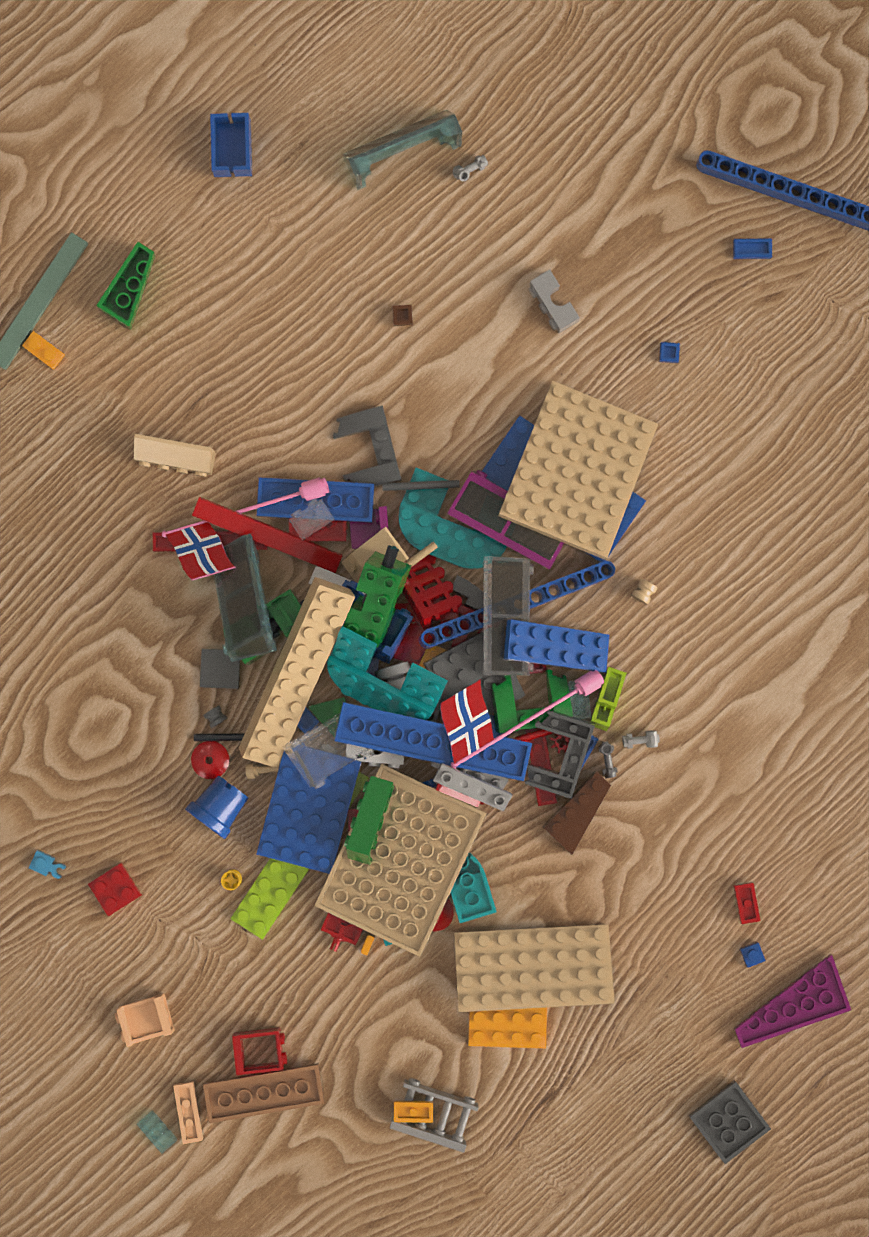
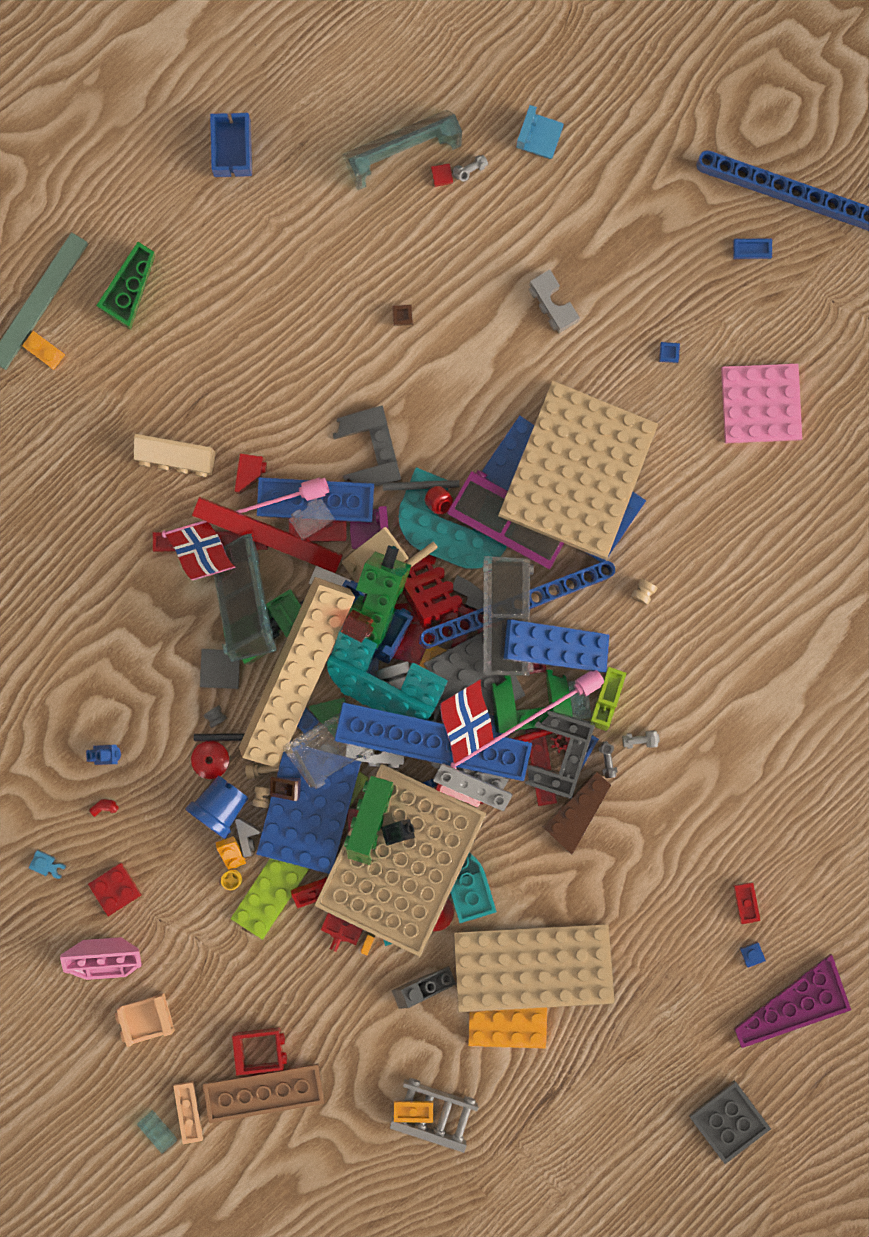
none -> bright pink wedge [60,937,142,980]
none -> blue hips [86,745,121,765]
none -> red arm [89,799,119,817]
none -> light orange plate [215,836,246,870]
none -> red slope [235,454,267,494]
none -> light grey slope [235,818,263,857]
none -> tan wheel [252,786,271,808]
none -> reddish brown slope [270,776,301,801]
none -> red plate [291,877,327,909]
none -> clear red brick [340,610,374,642]
none -> black bracket [381,819,415,846]
none -> dark grey slope [391,966,456,1009]
none -> red head [424,486,453,515]
none -> red tile [431,163,453,187]
none -> dark azure bracket [516,105,564,159]
none -> bright pink plate [721,364,802,443]

